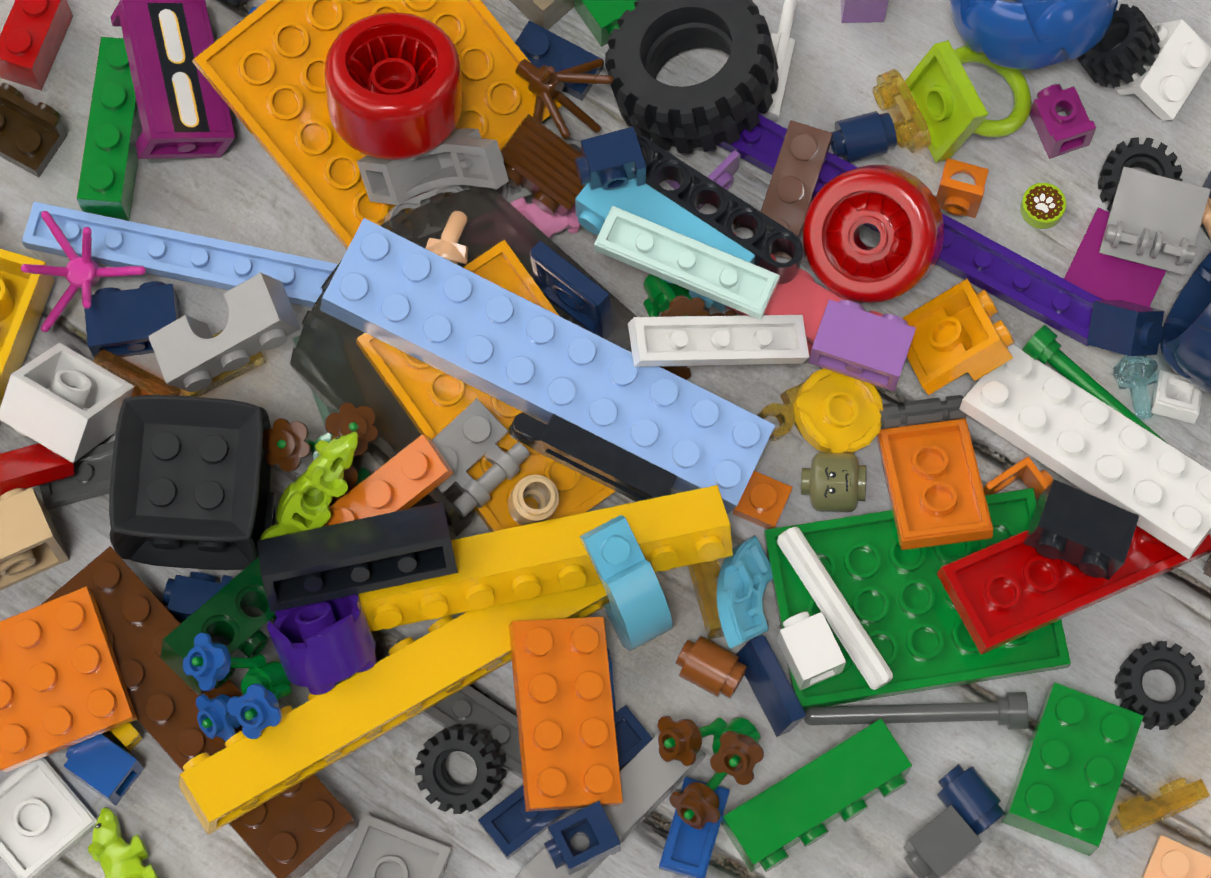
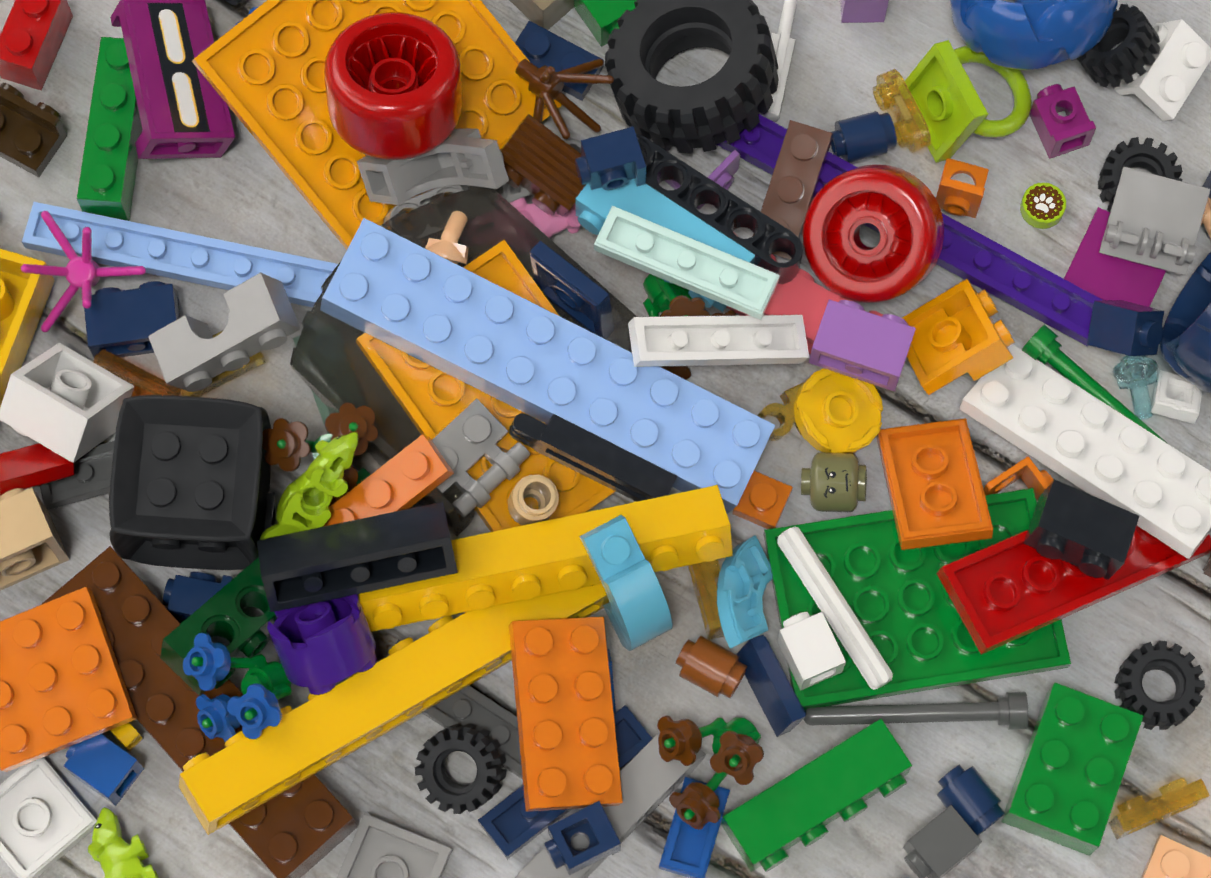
dark grey axle [880,395,967,429] -> none

